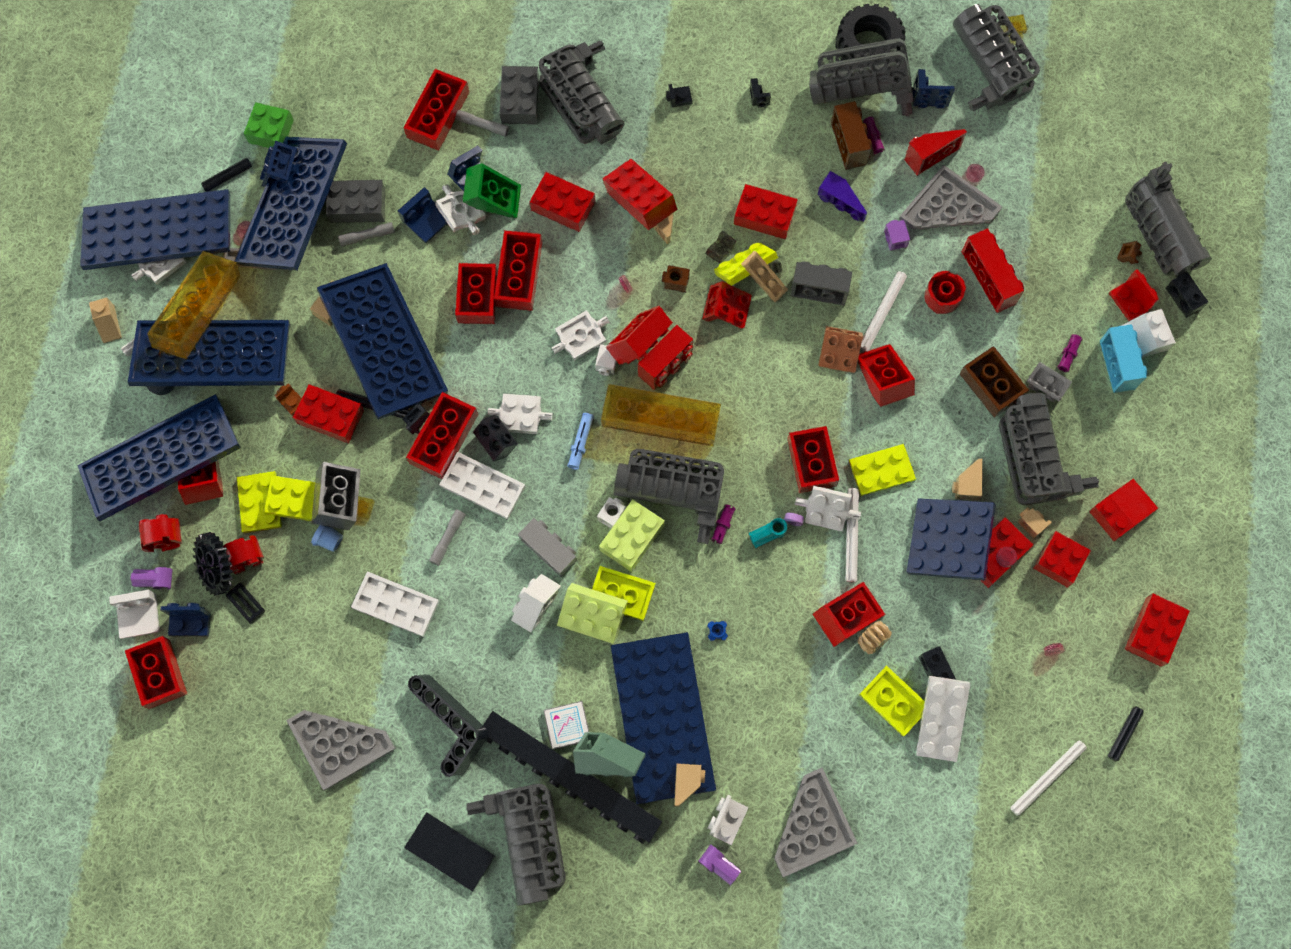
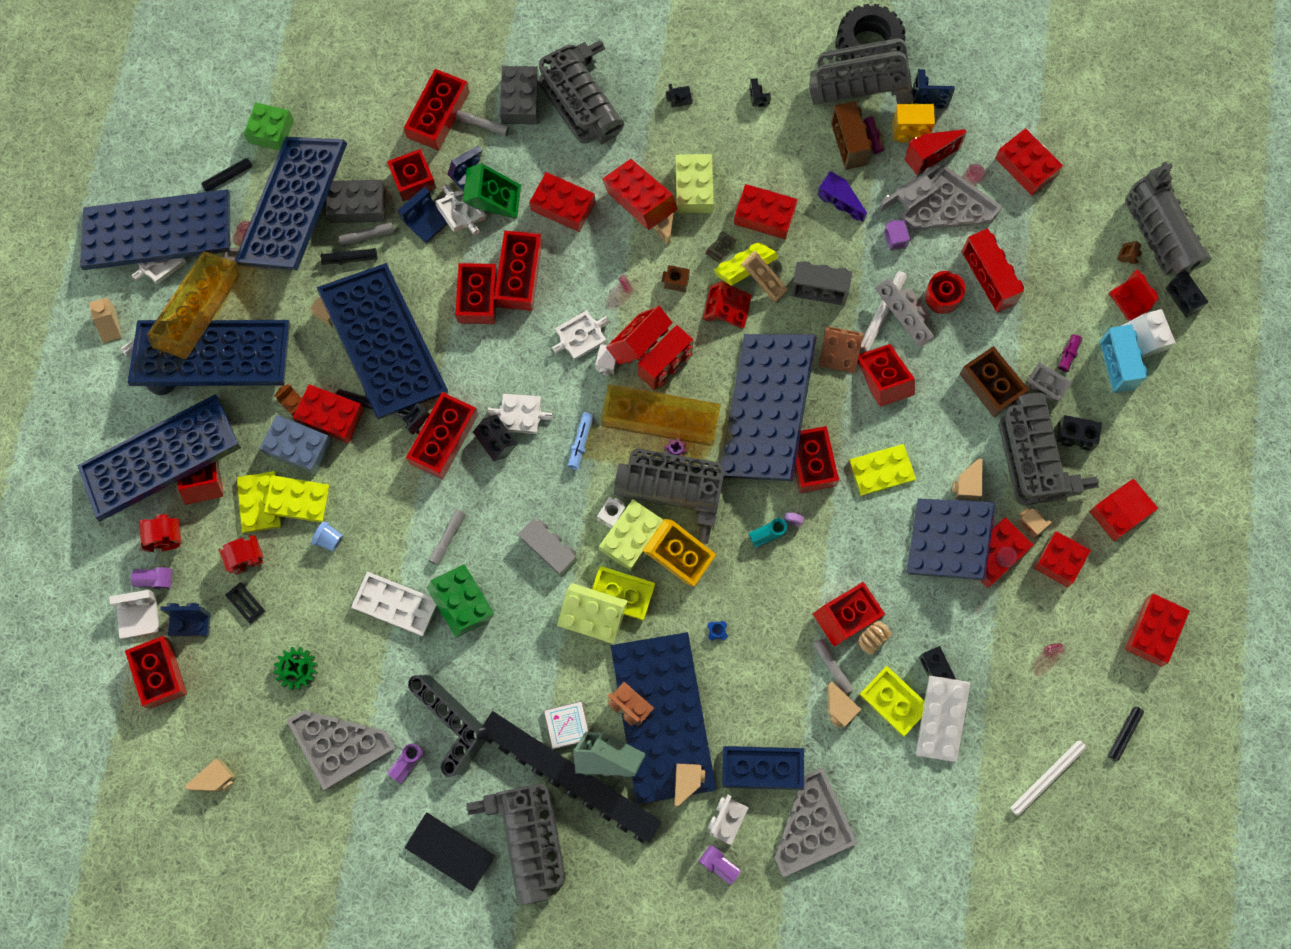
black gear [193,532,233,596] -> none
dark blue bracket [260,141,297,187] -> none
dark grey brick [311,462,361,530] -> none
clear yellow plate [357,496,375,519] -> none
white plate [439,452,526,519] -> none
white brick [511,574,561,632] -> none
magenta pin [711,504,736,544] -> none
white plate [795,486,861,532] -> none
white axle [845,488,859,582] -> none
dark grey piece [953,4,1040,111] -> none
clear yellow plate [1006,14,1027,36] -> none
none -> tan slope [185,758,236,792]
none -> sand blue brick [259,415,332,475]
none -> green gear [273,647,318,691]
none -> black pin [320,248,378,265]
none -> red brick [387,149,437,202]
none -> medium lavender piece [387,744,424,784]
none -> green brick [427,564,494,638]
none -> nougat bracket [607,682,654,727]
none -> yellow brick [642,519,717,587]
none -> medium lavender gear [664,437,688,456]
none -> yellowish green brick [675,154,714,214]
none -> dark blue plate [721,334,817,481]
none -> dark blue plate [722,746,804,790]
none -> light grey piece [812,639,854,694]
none -> tan slope [827,681,861,729]
none -> light grey bracket [875,278,934,347]
none -> light grey bracket [879,164,941,212]
none -> yellow brick [892,104,935,143]
none -> red brick [995,128,1063,196]
none -> black brick [1056,415,1102,451]

